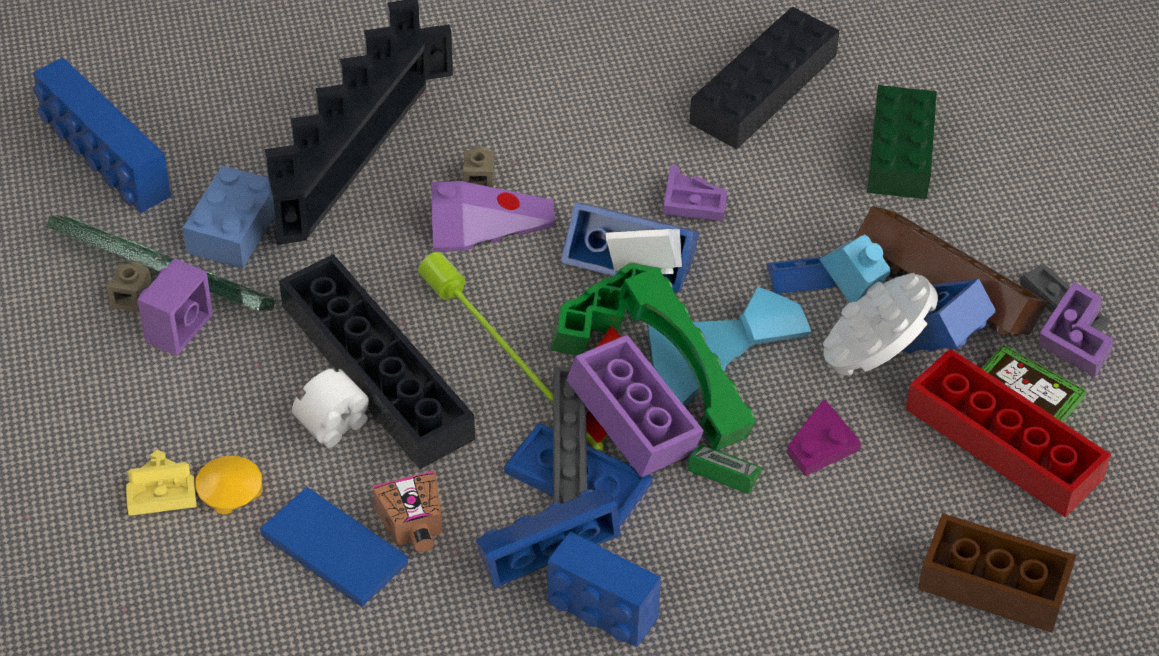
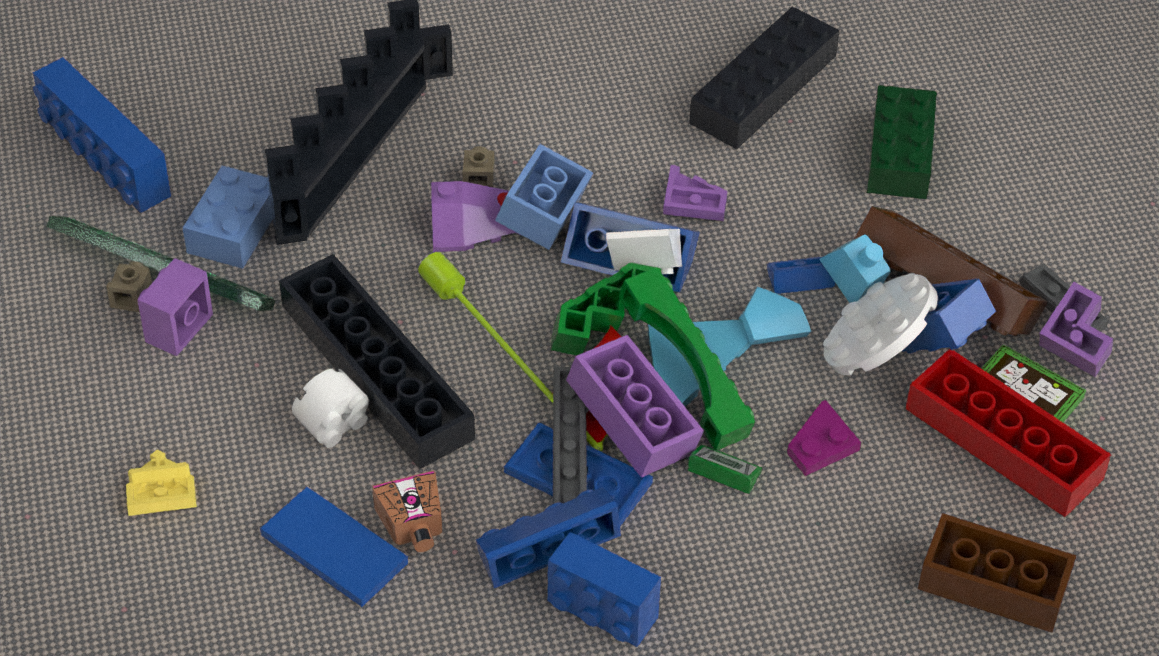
yellow dish [195,455,263,515] -> none
none -> medium blue brick [495,144,593,250]

